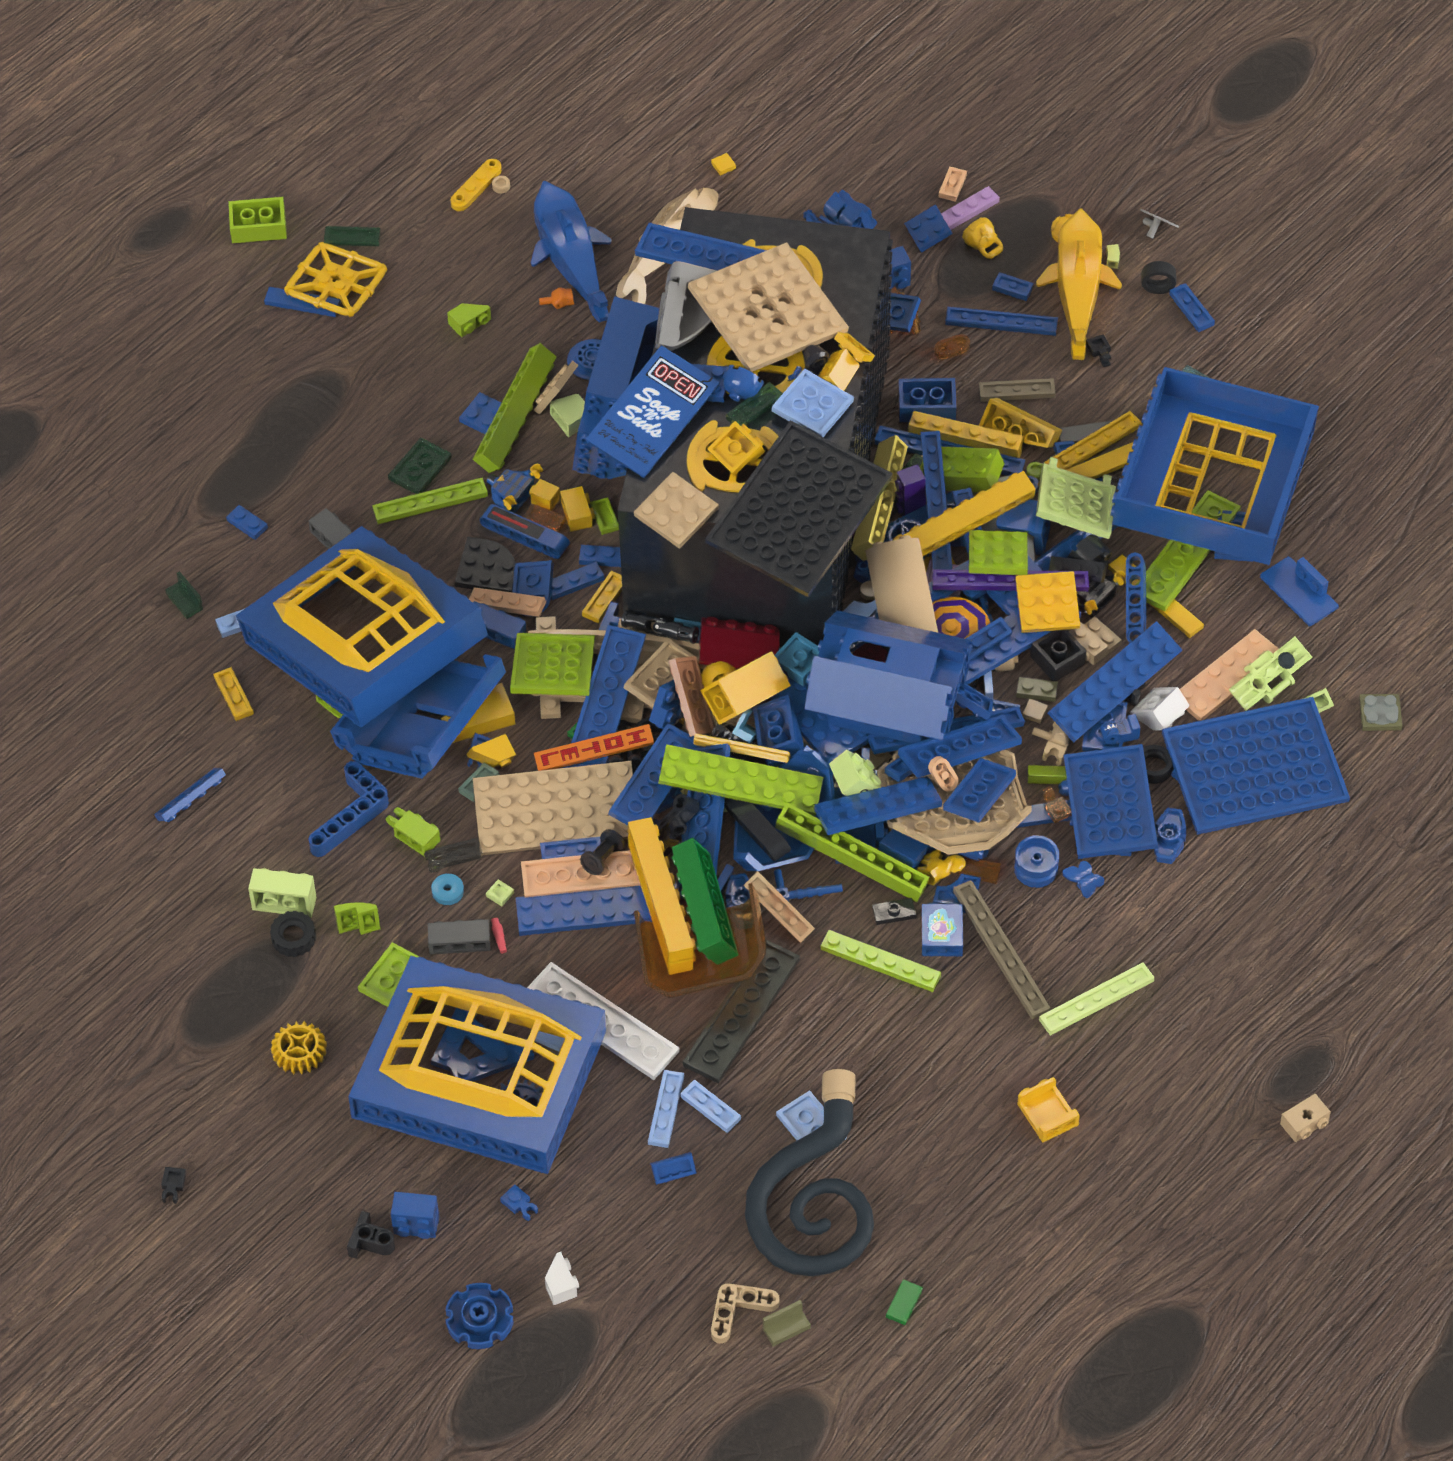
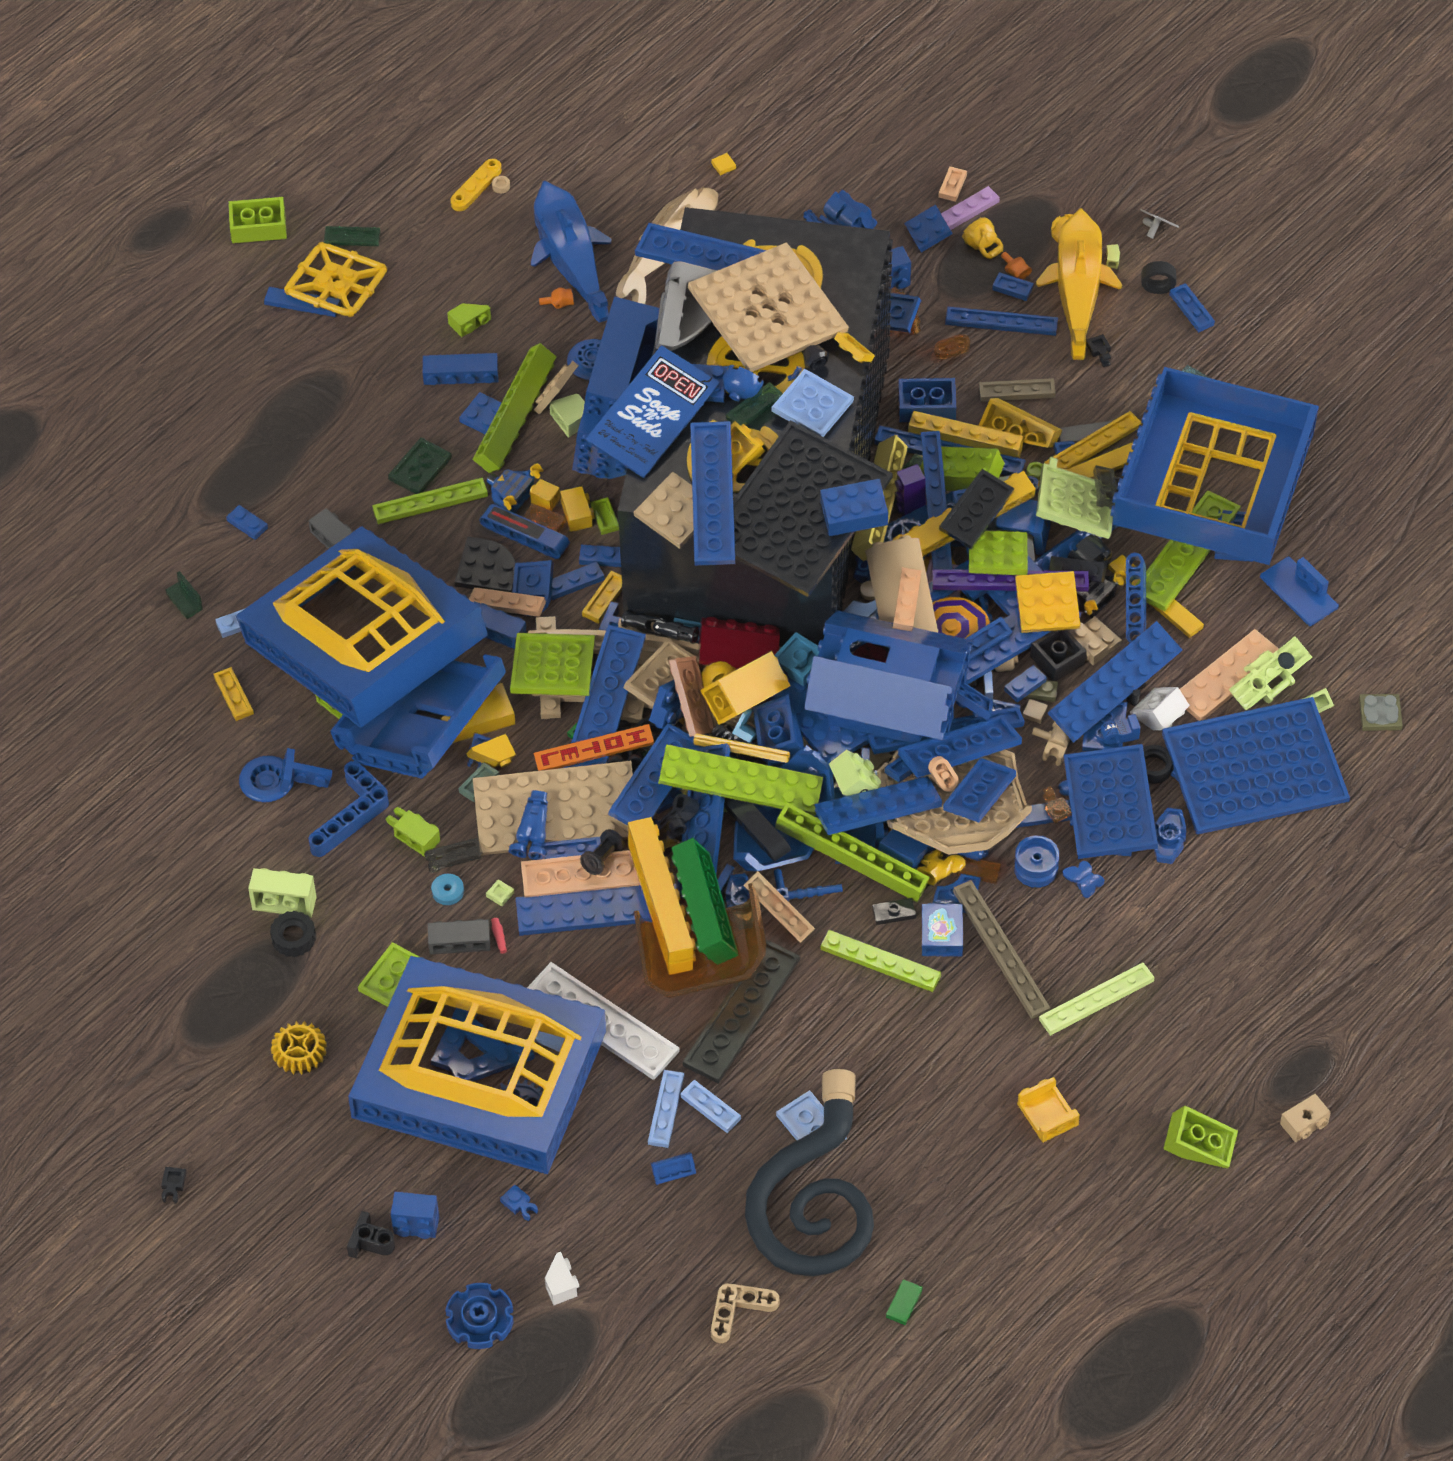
blue plate [154,768,226,822] -> none
lime slope [334,903,380,935] -> none
olive panel [763,1300,811,1347] -> none
yellow panel [818,349,859,391] -> none
lime slope [1028,765,1067,784] -> none
none -> blue wheel [239,756,294,802]
none -> blue bracket [279,748,332,792]
none -> blue brick [423,353,498,385]
none -> blue piece [508,790,548,860]
none -> blue plate [690,421,735,566]
none -> blue brick [820,479,888,536]
none -> light nougat plate [893,567,922,631]
none -> black plate [939,469,1014,550]
none -> orange piece [1001,252,1032,280]
none -> plate [1004,665,1047,702]
none -> clear smoke plate [1093,465,1117,509]
none -> lime slope [1164,1106,1238,1168]

